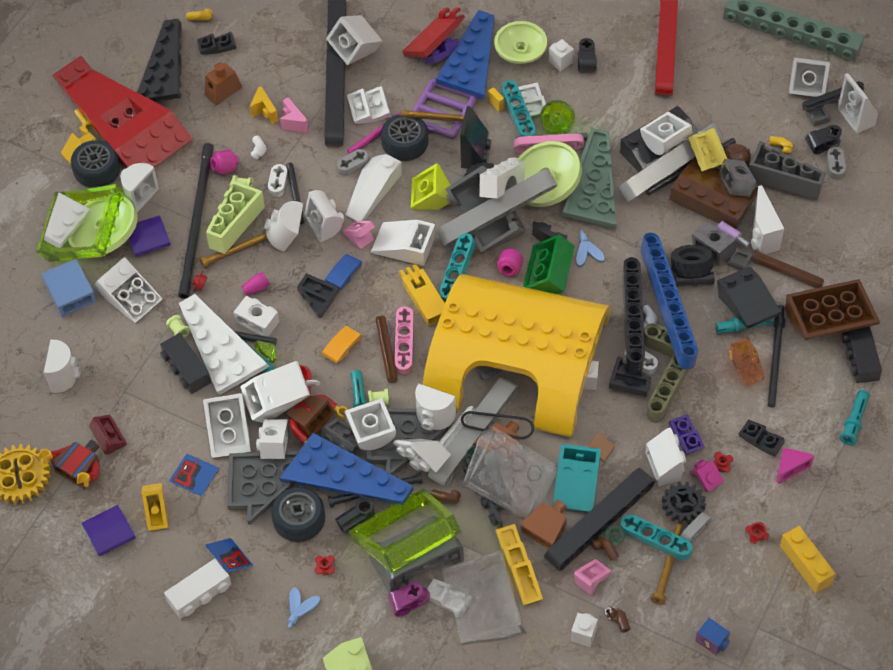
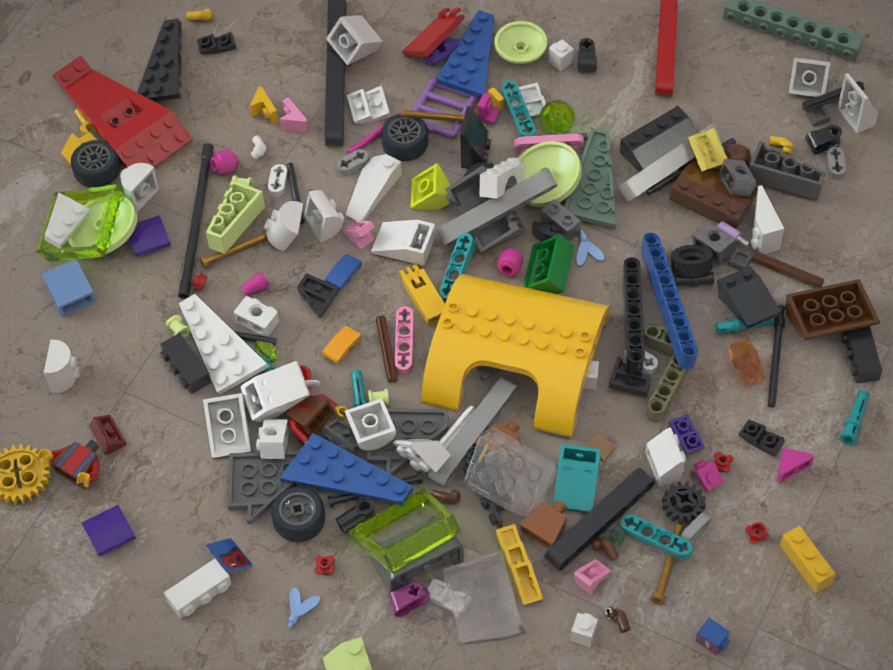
white slope [94,257,163,323] -> none
yellow slope [141,483,168,531] -> none
sticker [169,454,219,496] -> none
dark orange torso [205,63,242,105] -> none
white brick [415,383,456,431] -> none
black piece [461,411,534,439] -> none
white brick [640,112,692,155] -> none
white arm [643,304,658,328] -> none
none -> dark pink bracket [478,93,500,124]
none -> flat silver brick [541,199,581,242]

